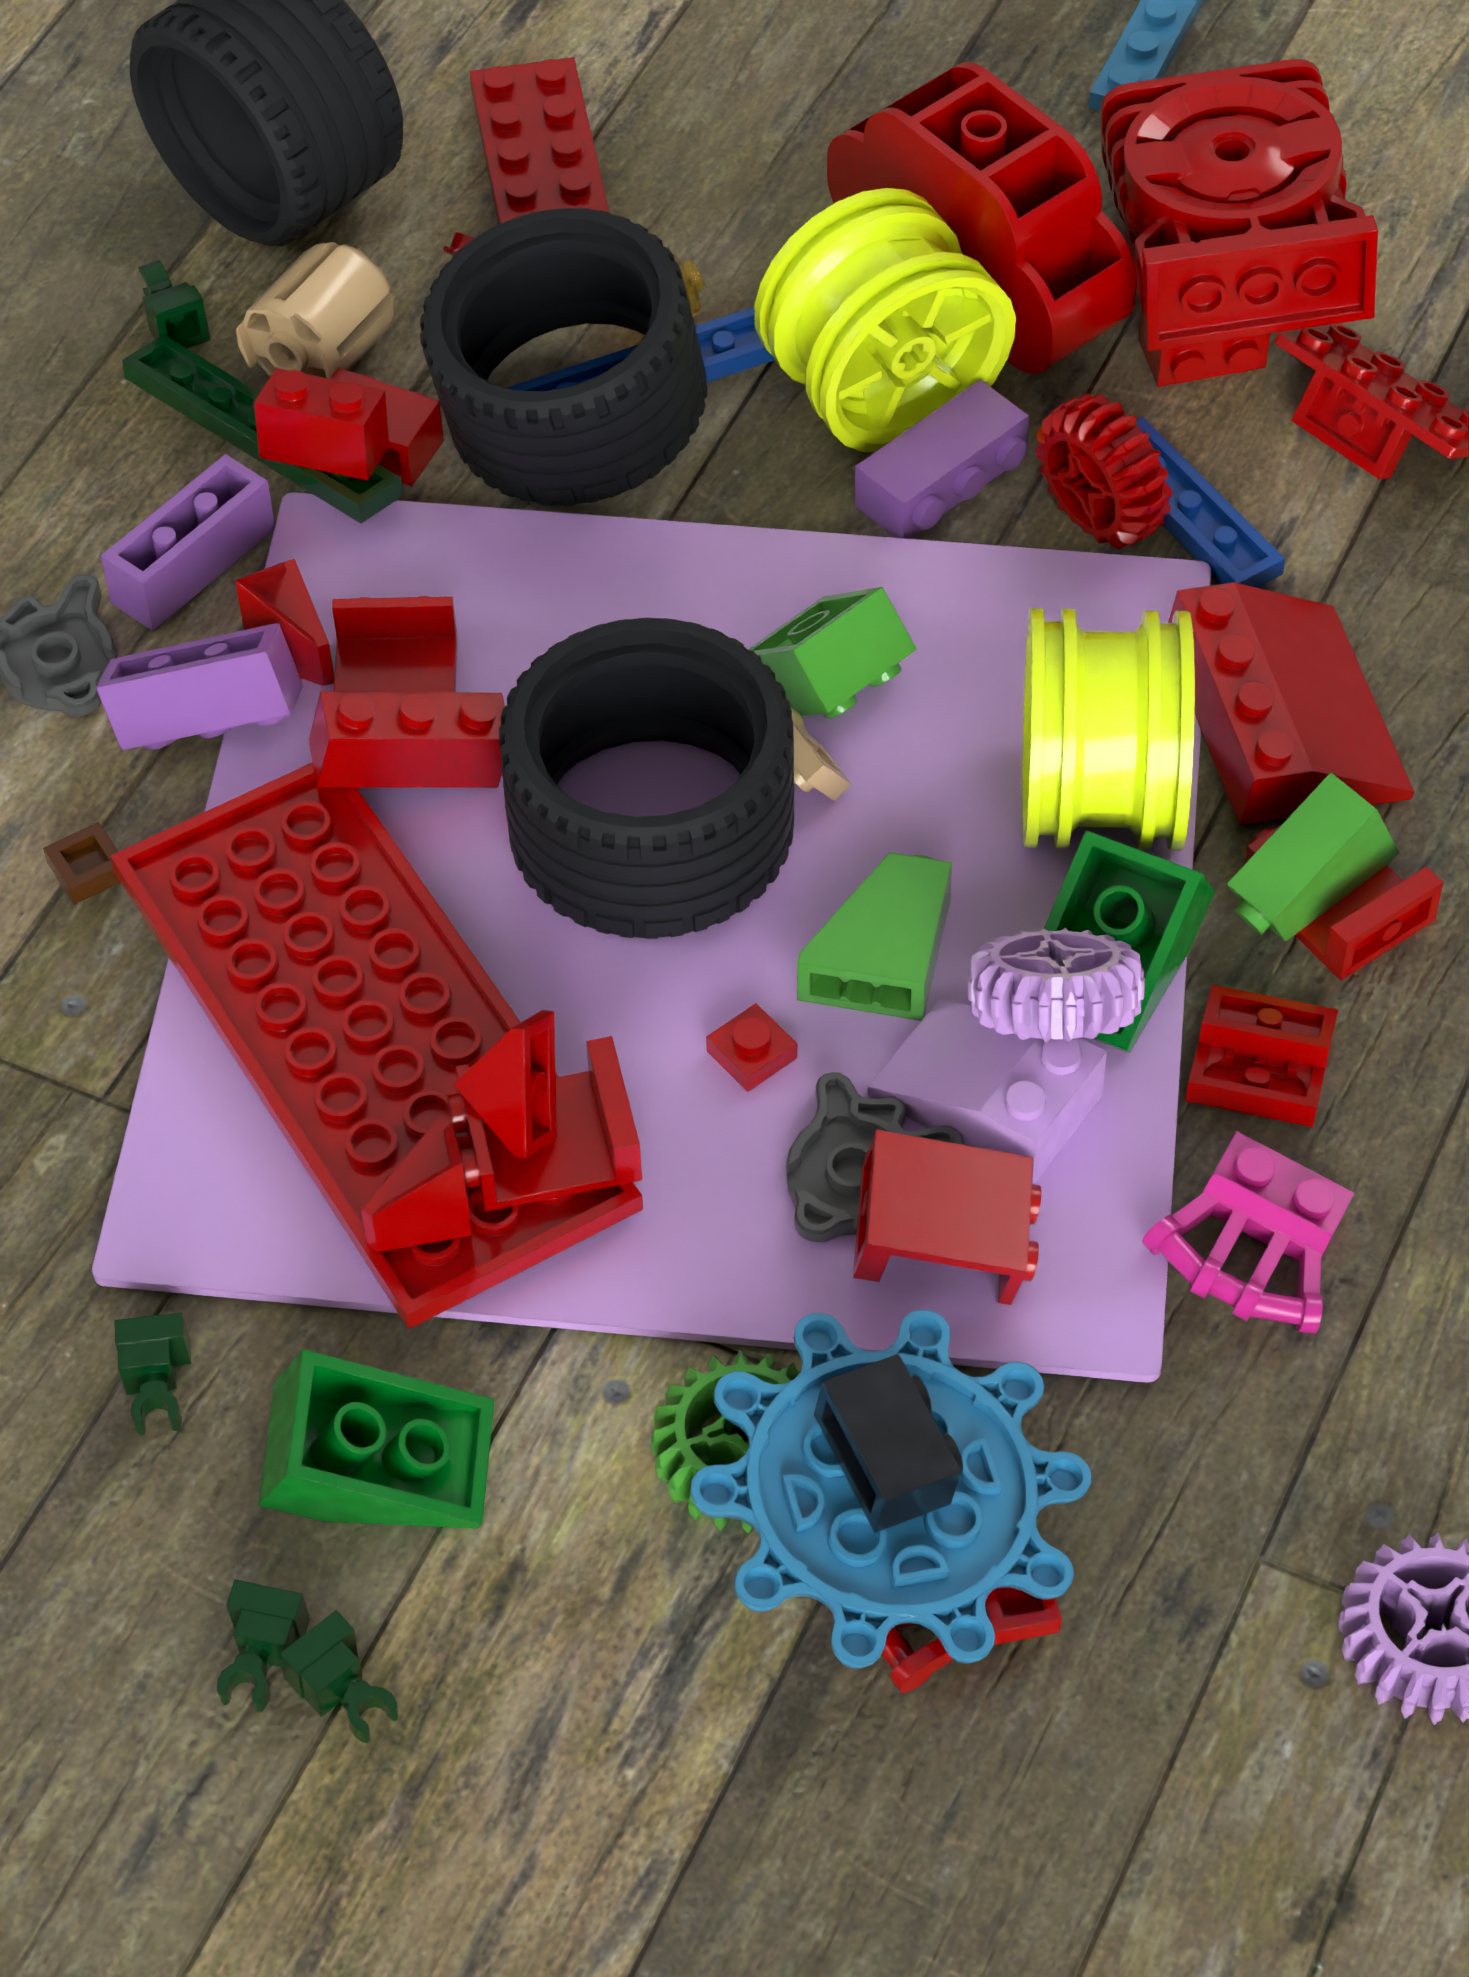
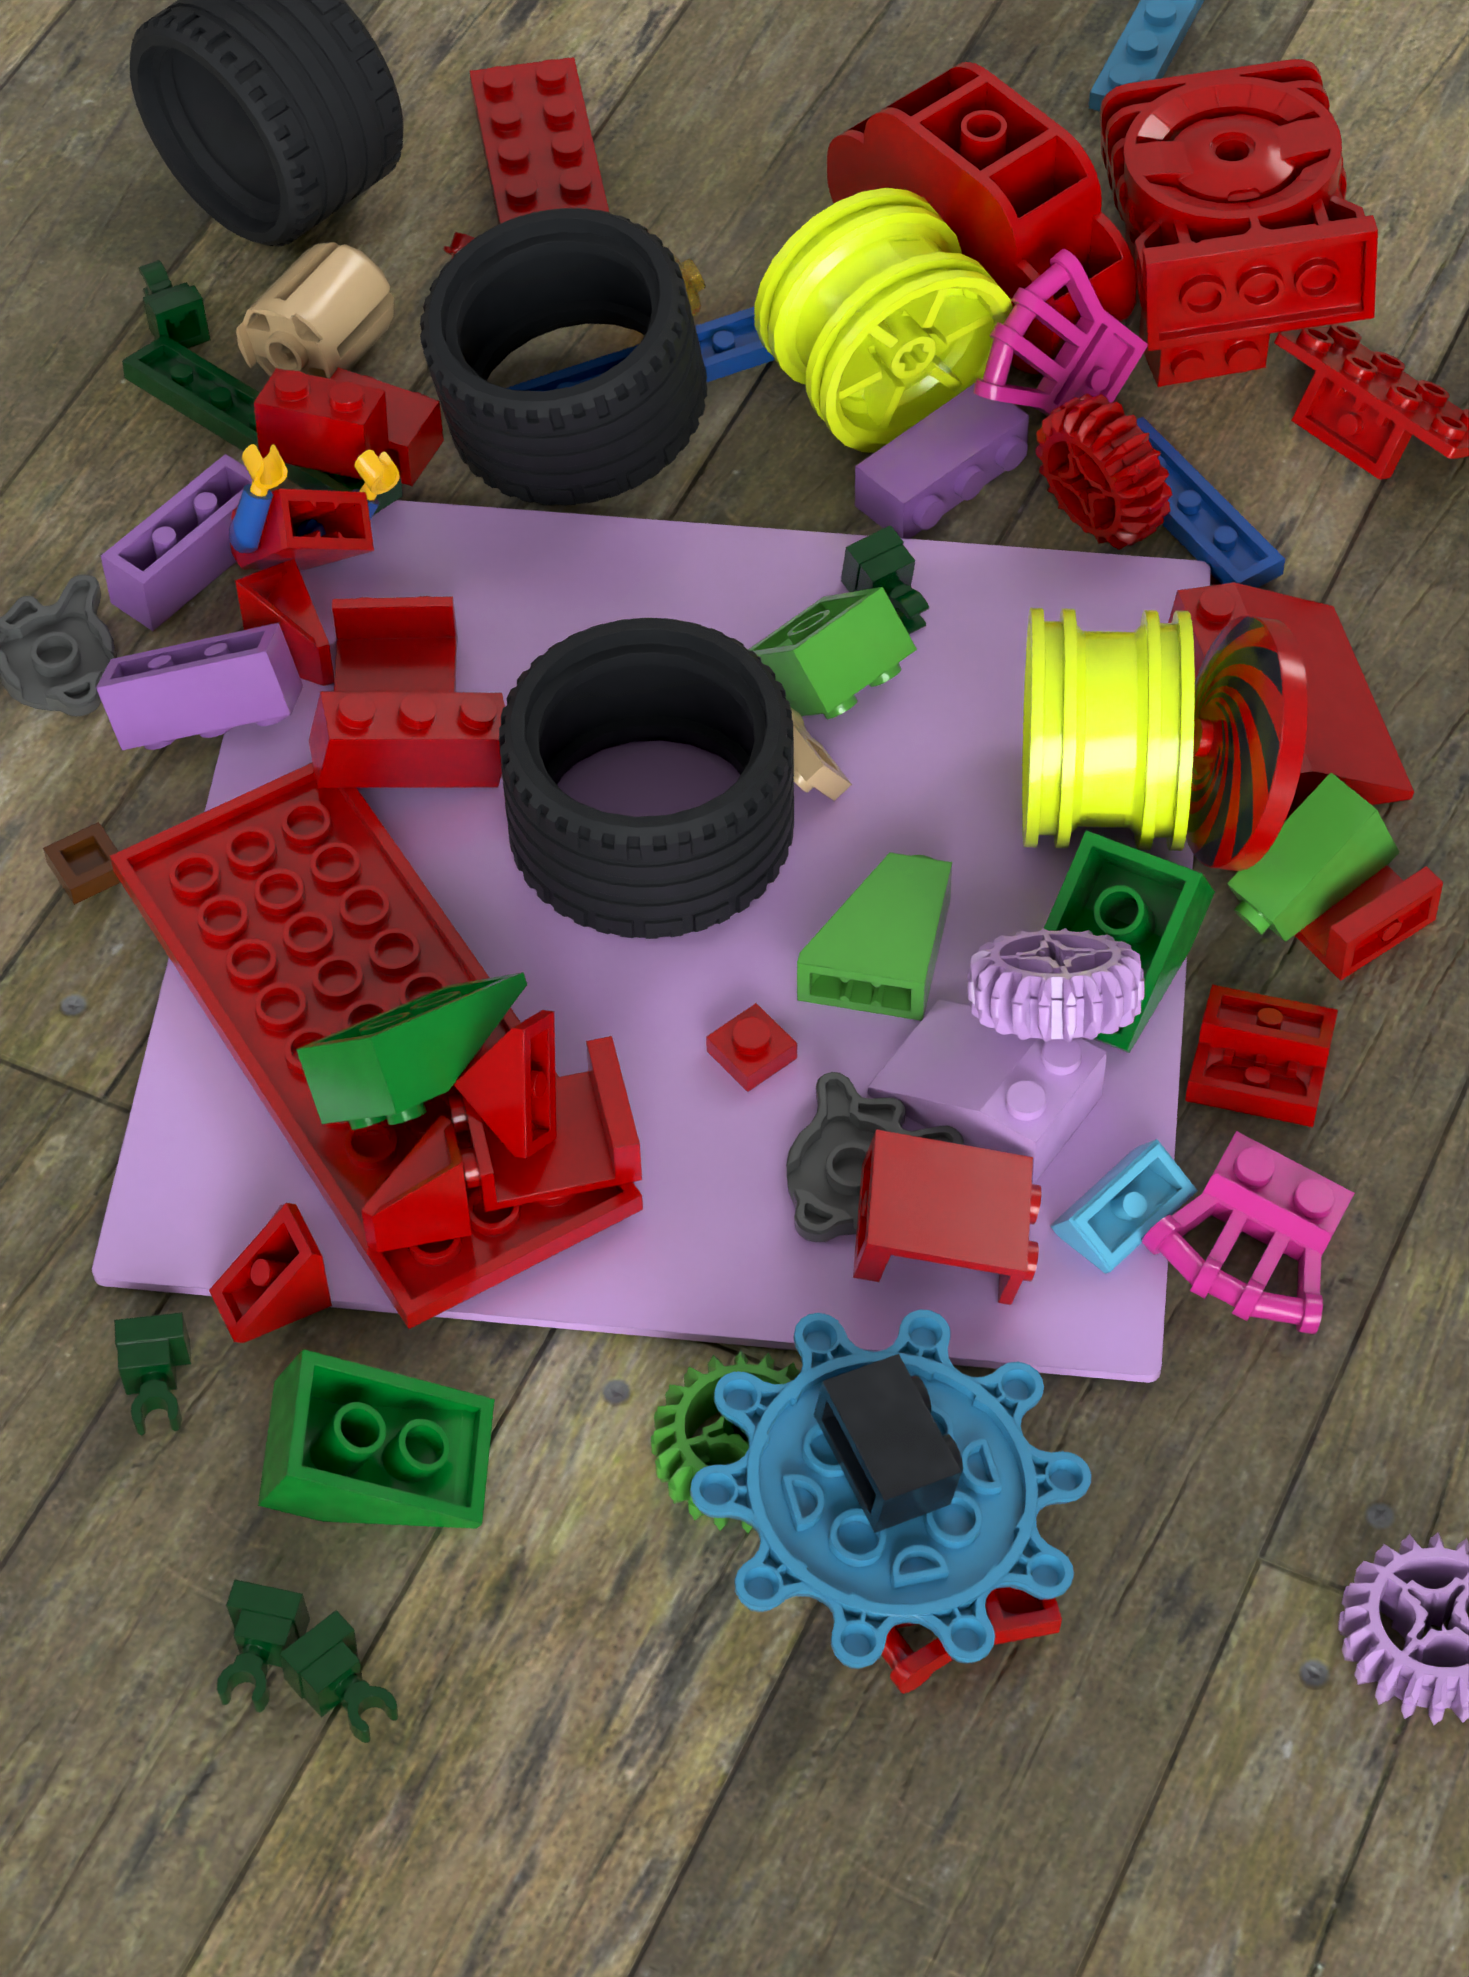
none -> red slope [209,1203,332,1343]
none -> torso [229,444,400,570]
none -> green slope [296,972,528,1130]
none -> dark green piece [841,525,929,634]
none -> dark pink plate [973,249,1148,417]
none -> medium azure slope [1050,1139,1198,1274]
none -> red dish [1186,615,1308,871]

